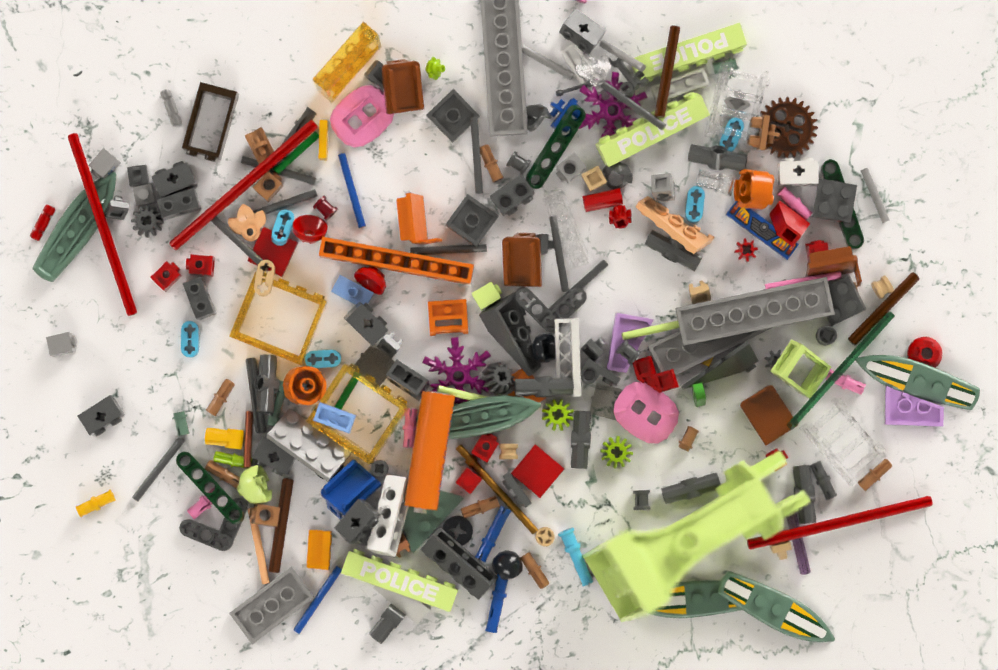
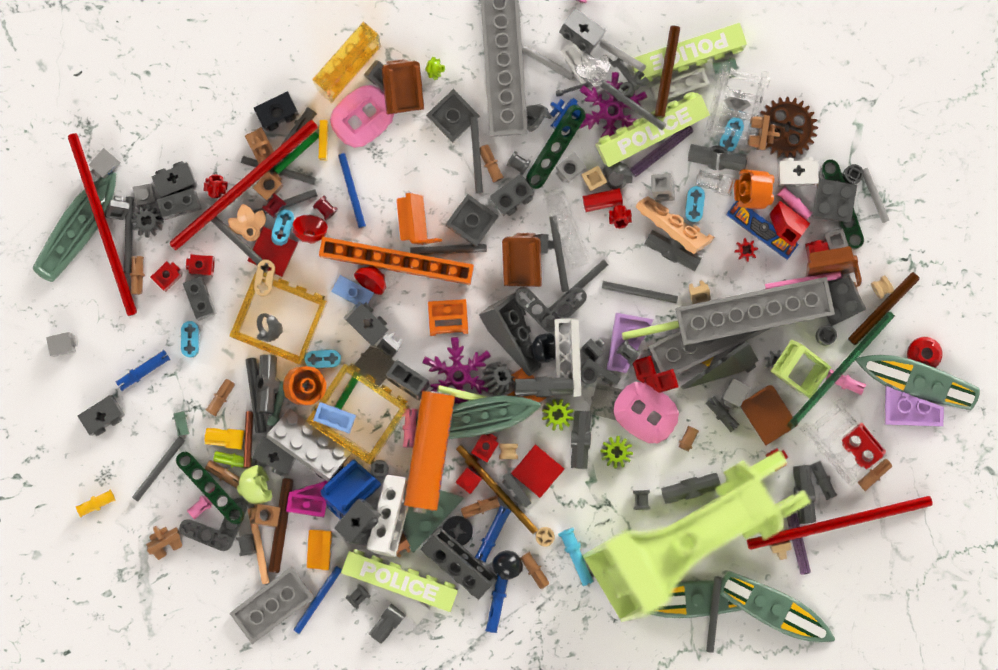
red axle [30,204,55,241] -> none
dark grey tile [127,165,149,187] -> none
light grey axle [160,89,182,126] -> none
dark brown window [182,82,239,162] -> none
yellowish green brick [471,282,502,311] -> none
bright green beam [692,382,706,407] -> none
none -> blue pin [115,349,171,391]
none -> dark grey piece [124,197,134,273]
none -> medium nougat axle [130,256,145,295]
none -> medium nougat hips [146,526,182,560]
none -> red gear [203,174,228,198]
none -> dark grey bush [236,534,257,556]
none -> black brick [254,91,299,131]
none -> dark grey piece [257,313,283,342]
none -> dark red bush [262,193,287,219]
none -> dark pink wing [286,481,328,518]
none -> dark grey bush [345,584,371,609]
none -> dark grey piece [602,281,678,303]
none -> clear purple axle [630,126,694,177]
none -> dark grey pin [705,396,740,433]
none -> dark grey piece [706,576,722,653]
none -> light grey brick [721,378,751,410]
none -> light grey plate [824,228,849,250]
none -> red brick [841,422,886,470]
none -> dark grey wheel [842,164,864,185]

